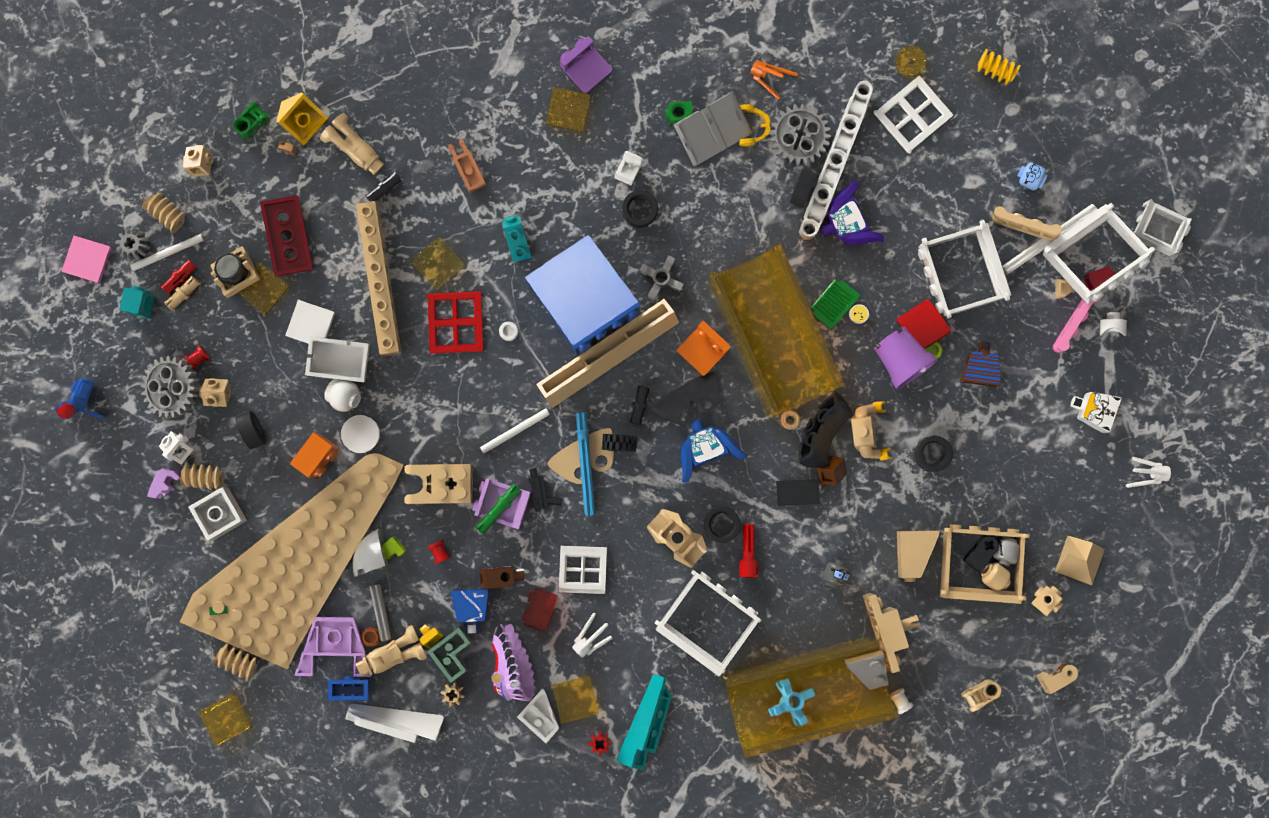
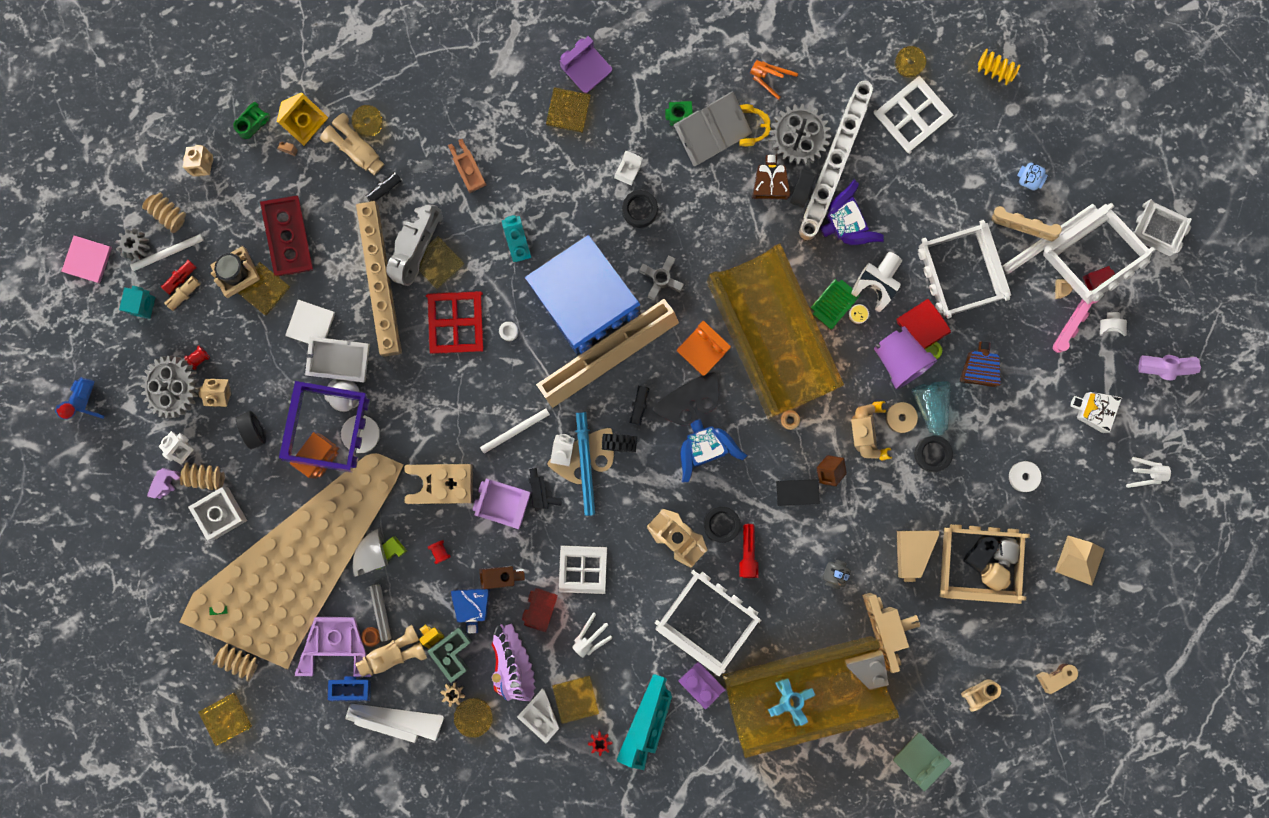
green pin [475,484,522,535] -> none
black brick [799,391,853,468] -> none
white bush [888,688,913,714] -> none
tan brick [1031,586,1063,616] -> none
none -> dark purple window [279,381,370,473]
none -> clear yellow piece [351,105,383,137]
none -> light grey piece [386,205,443,286]
none -> clear yellow tile [454,698,493,738]
none -> white bracket [550,434,575,466]
none -> medium lavender plate [678,661,725,710]
none -> reddish brown torso [752,155,790,200]
none -> white connector [852,252,902,312]
none -> tan piece [886,402,918,433]
none -> sand green bracket [893,733,952,792]
none -> clear light blue cone [912,381,951,436]
none -> white piece [1009,461,1041,492]
none -> lavender piece [1138,355,1201,380]

